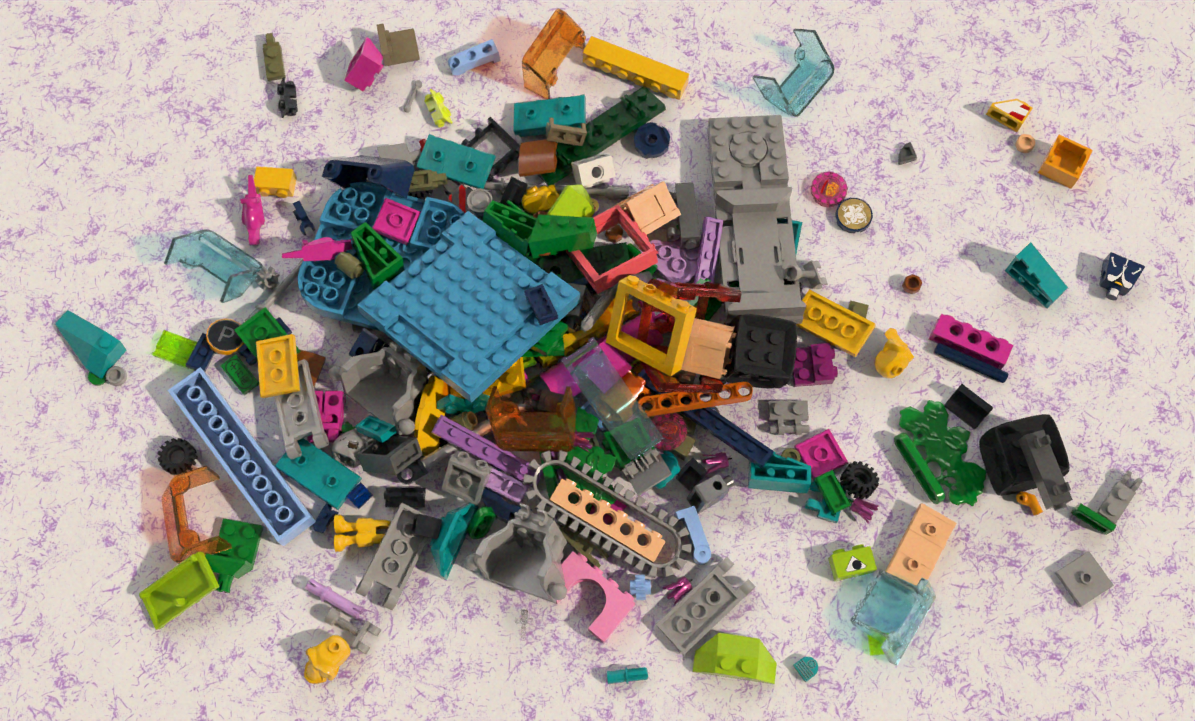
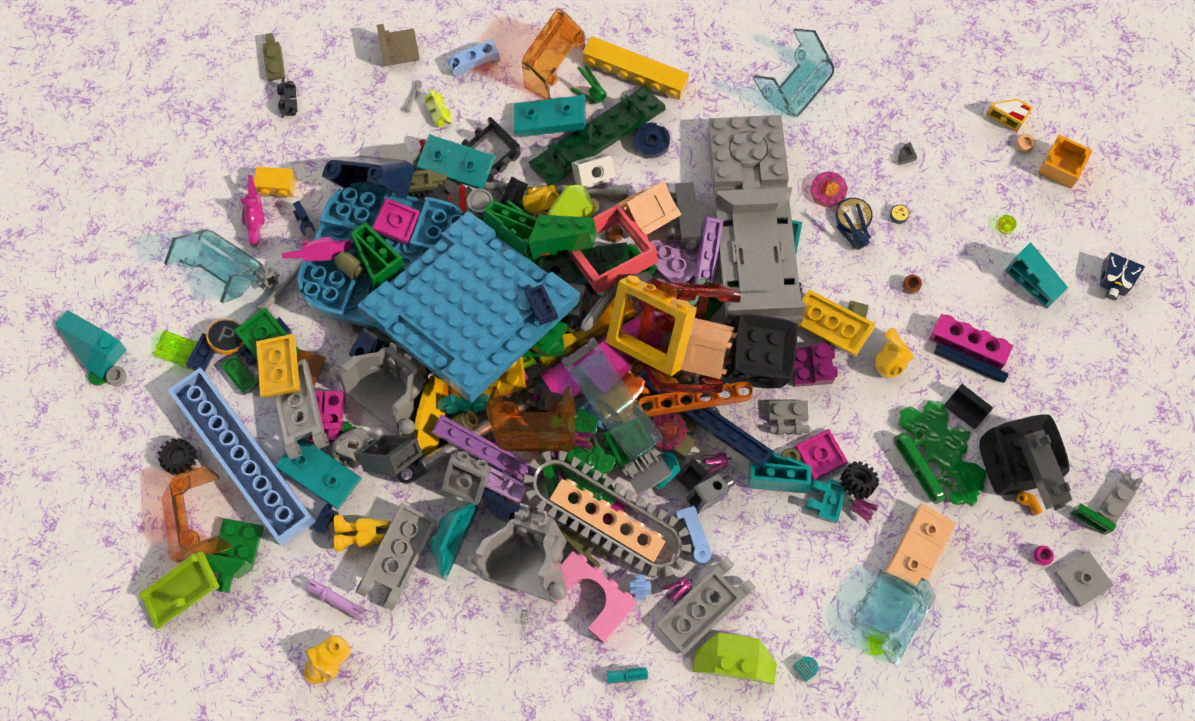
light grey bar [324,607,381,654] -> none
dark pink slope [344,37,383,91] -> none
clear blue tile [346,482,373,509] -> none
teal plate [356,415,397,443] -> none
black hinge [384,487,426,507] -> none
black panel [410,514,442,539] -> none
green plate [467,506,496,539] -> none
dark orange slope [519,139,558,177] -> none
dark tan hinge [546,117,587,146] -> none
light grey bar [785,260,828,289] -> none
green tile [814,470,851,515] -> none
lime brick [828,544,877,581] -> none
none -> green plant [571,66,607,104]
none -> dark blue plant [836,203,871,250]
none -> tile [890,204,910,224]
none -> clear neon green tile [996,215,1017,234]
none -> dark pink plate [1033,545,1054,566]

